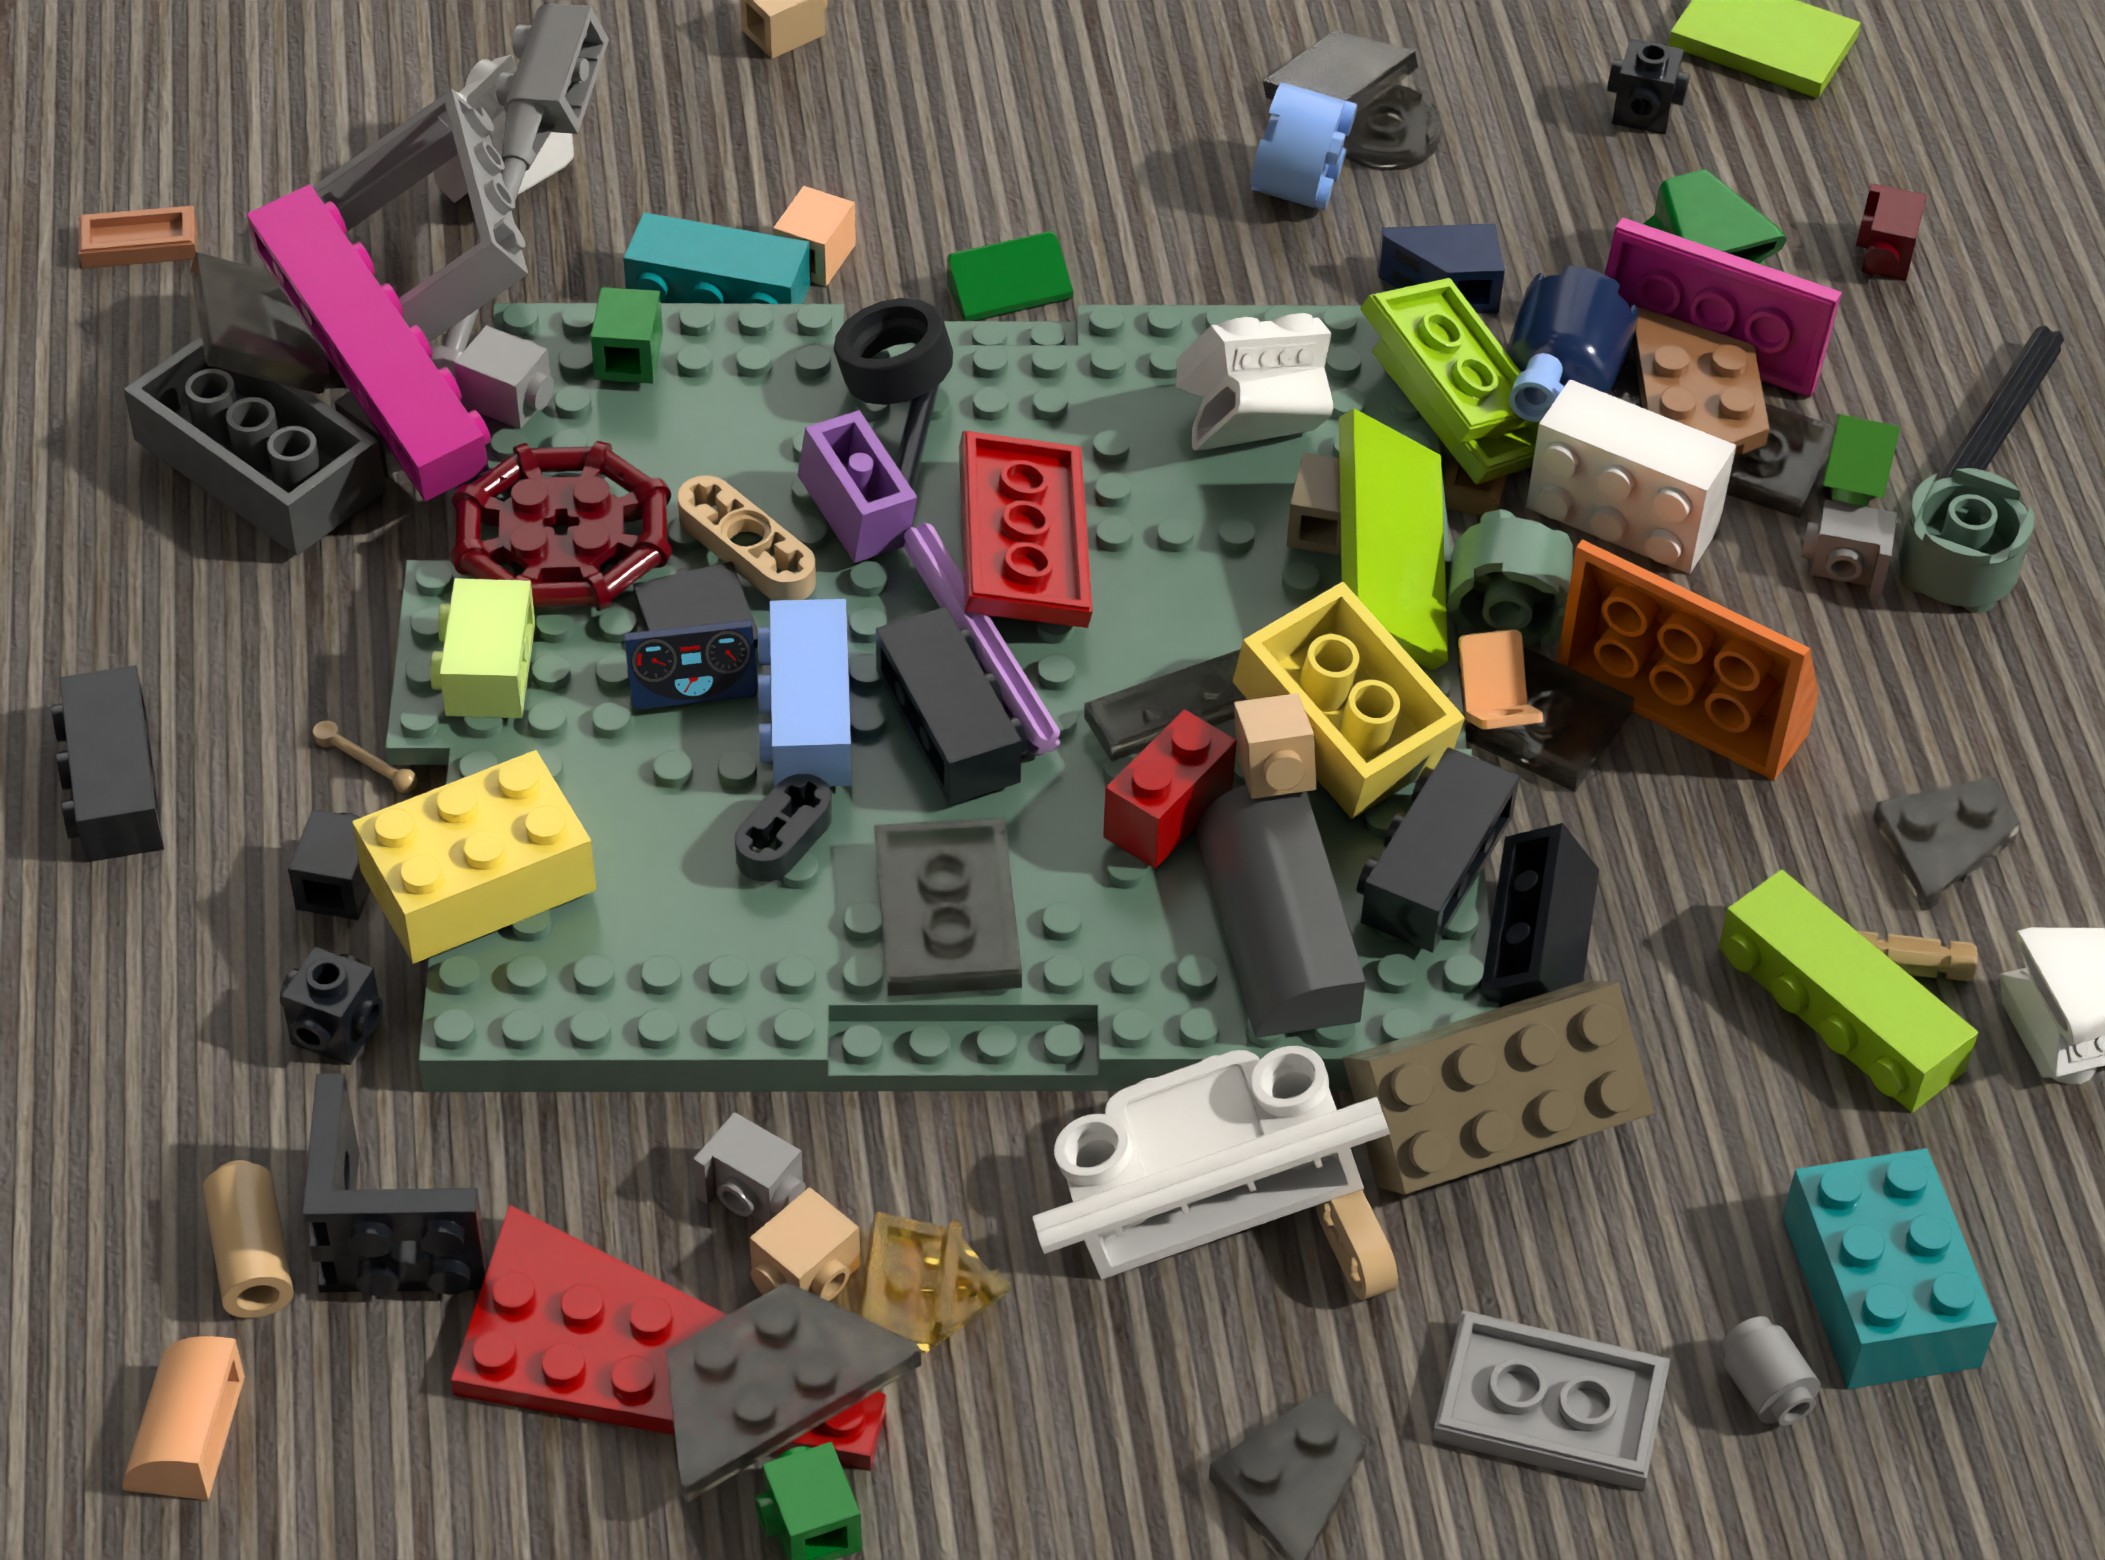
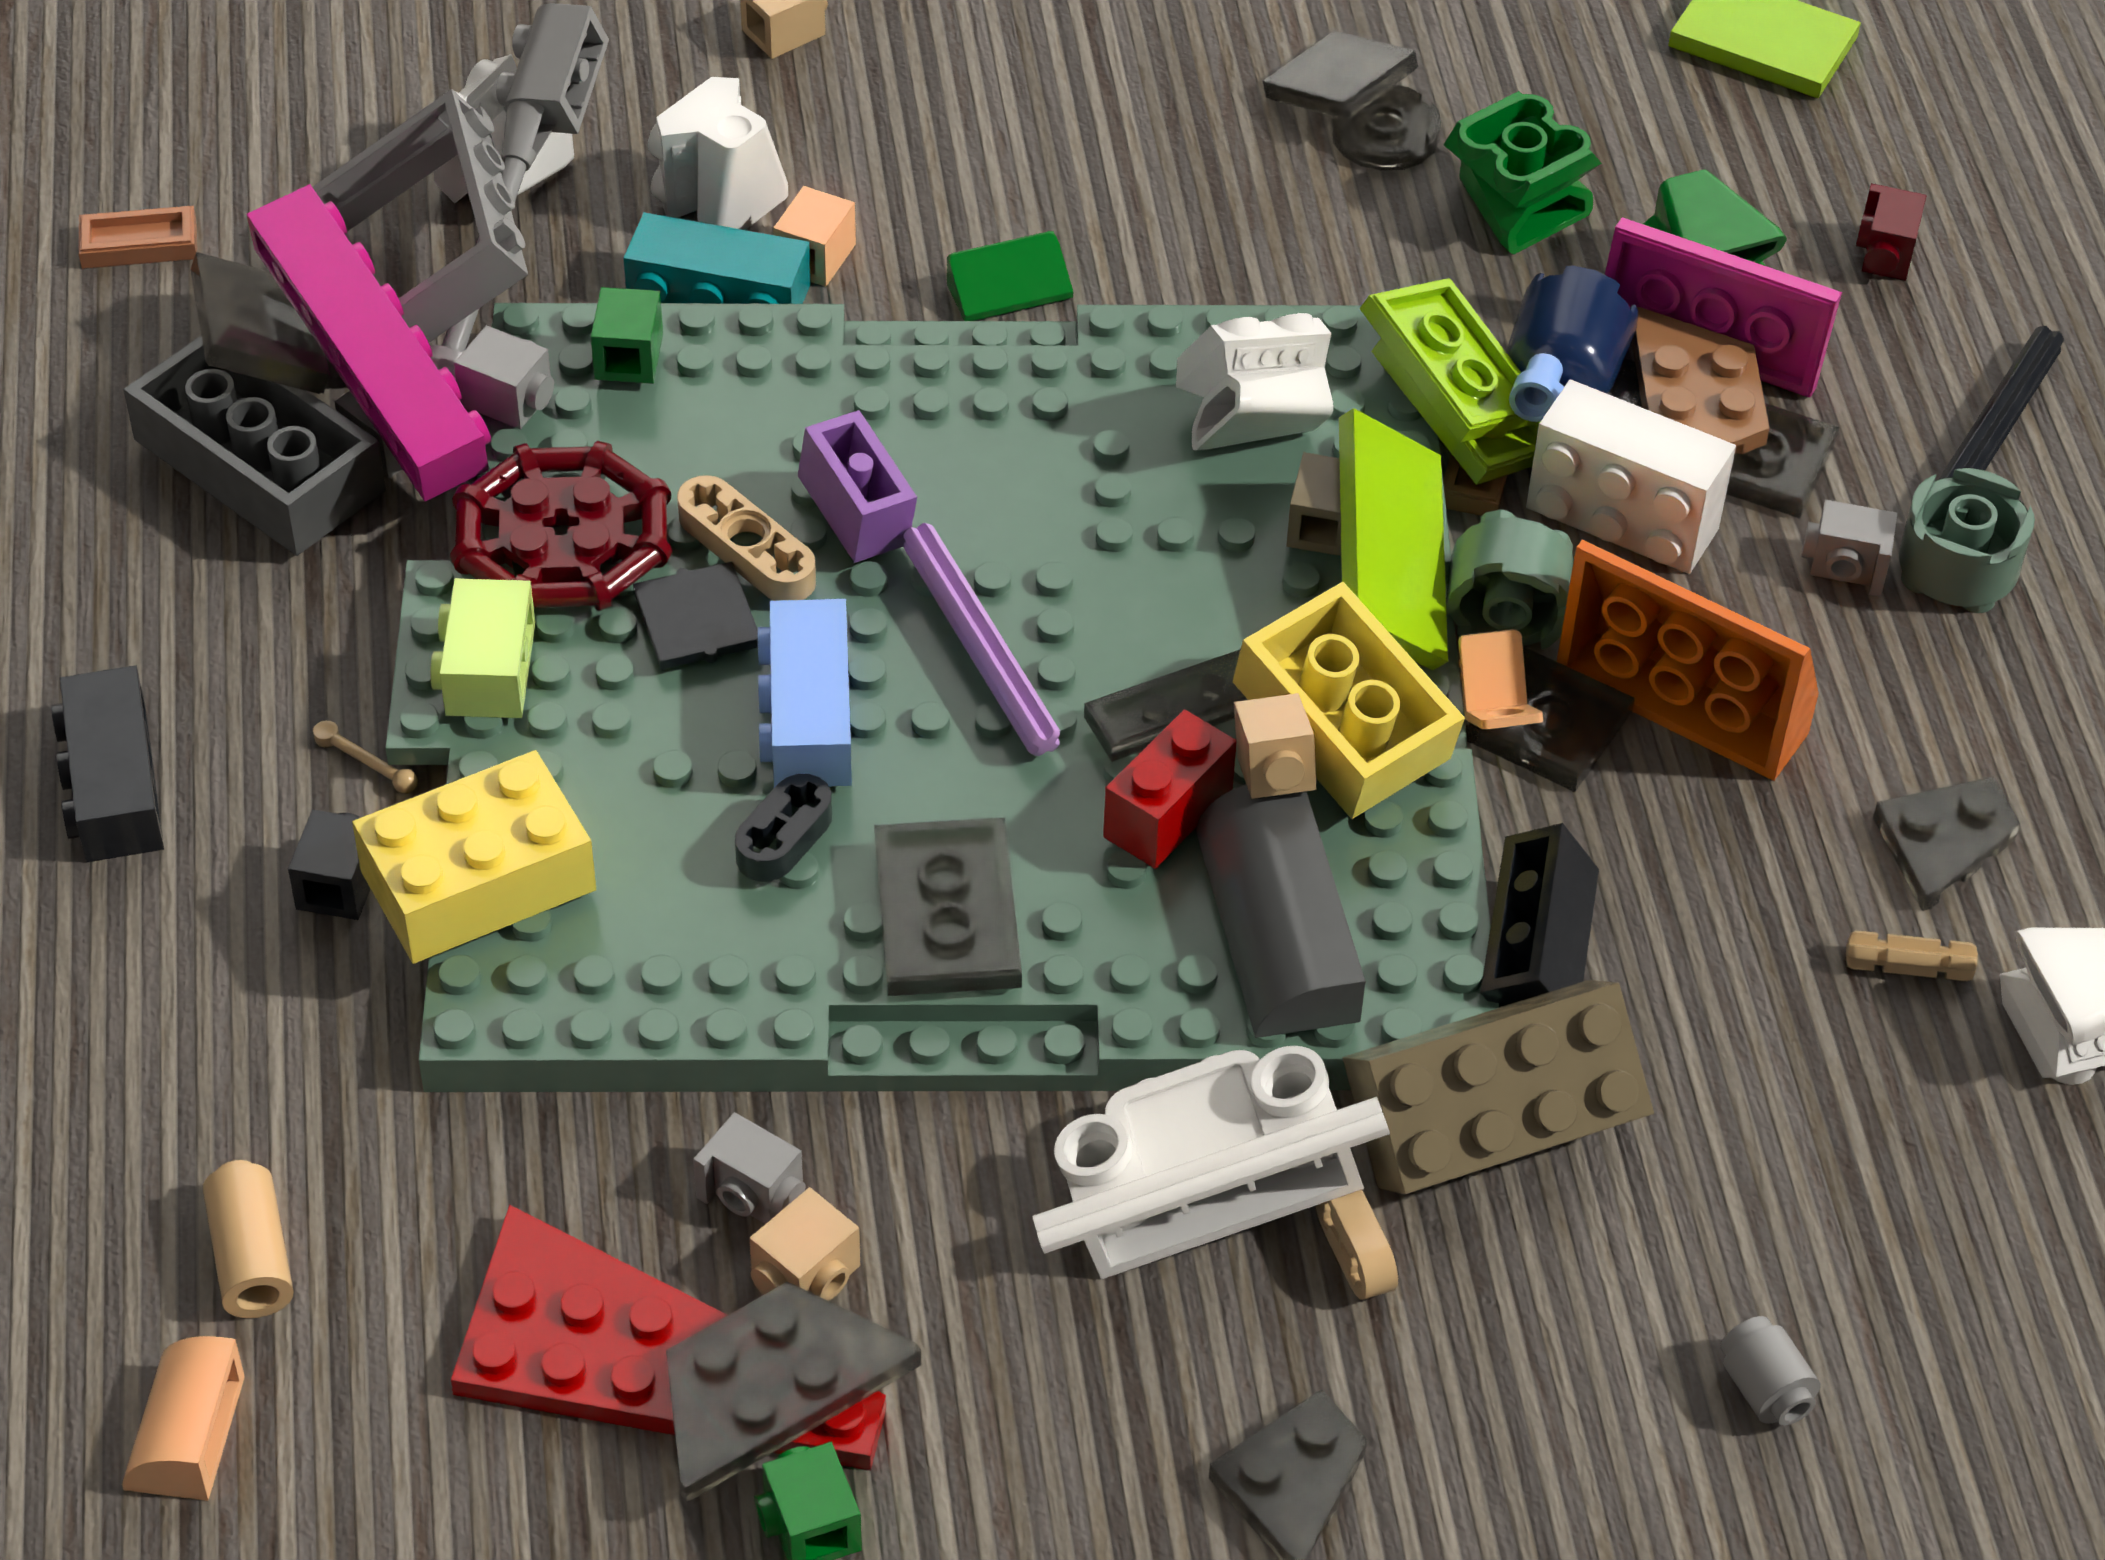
black brick [280,947,383,1065] -> none
black bracket [302,1073,489,1296] -> none
slope [624,620,758,710] -> none
black tyre [834,298,954,405] -> none
clear yellow slope [855,1212,1011,1354] -> none
black brick [876,606,1028,805] -> none
black bar [896,384,939,491] -> none
red tile [959,431,1093,628] -> none
light blue brick [1250,82,1357,211] -> none
black brick [1356,747,1520,953] -> none
dark blue slope [1377,223,1505,313] -> none
light grey tile [1432,1310,1670,1491] -> none
black brick [1607,39,1690,134] -> none
lime brick [1718,869,1979,1113] -> none
teal brick [1782,1148,1997,1390] -> none
bright green brick [1821,413,1900,507] -> none
none -> white piece [647,77,788,230]
none -> green piece [1443,91,1602,254]

